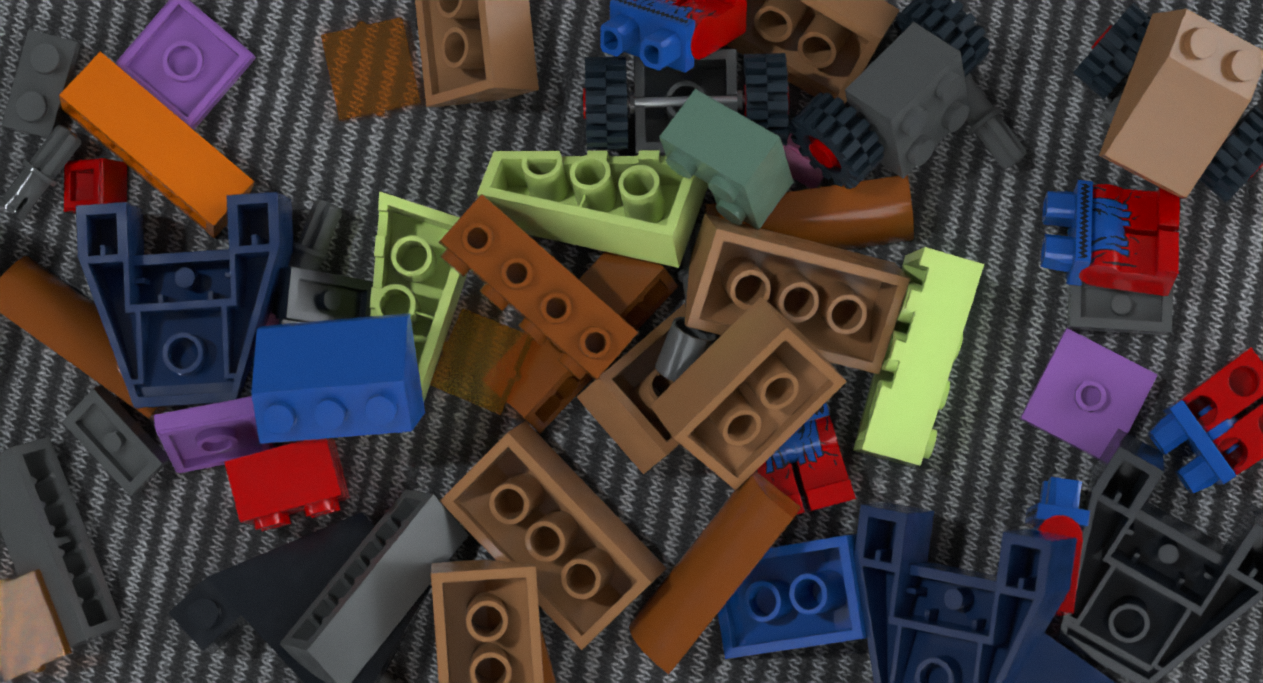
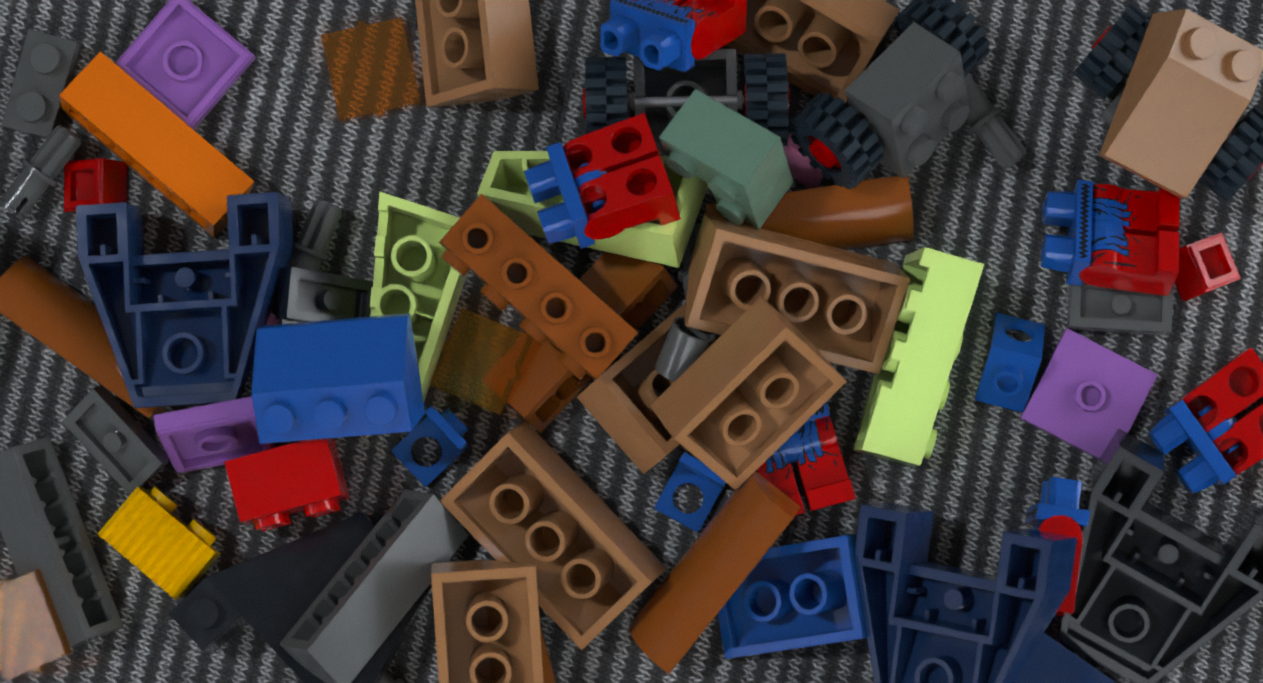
none -> yellow brick [97,486,221,600]
none -> blue bracket [392,405,470,487]
none -> red hips [524,113,681,249]
none -> blue bracket [654,452,726,532]
none -> blue bracket [975,313,1045,412]
none -> red slope [1174,232,1241,301]

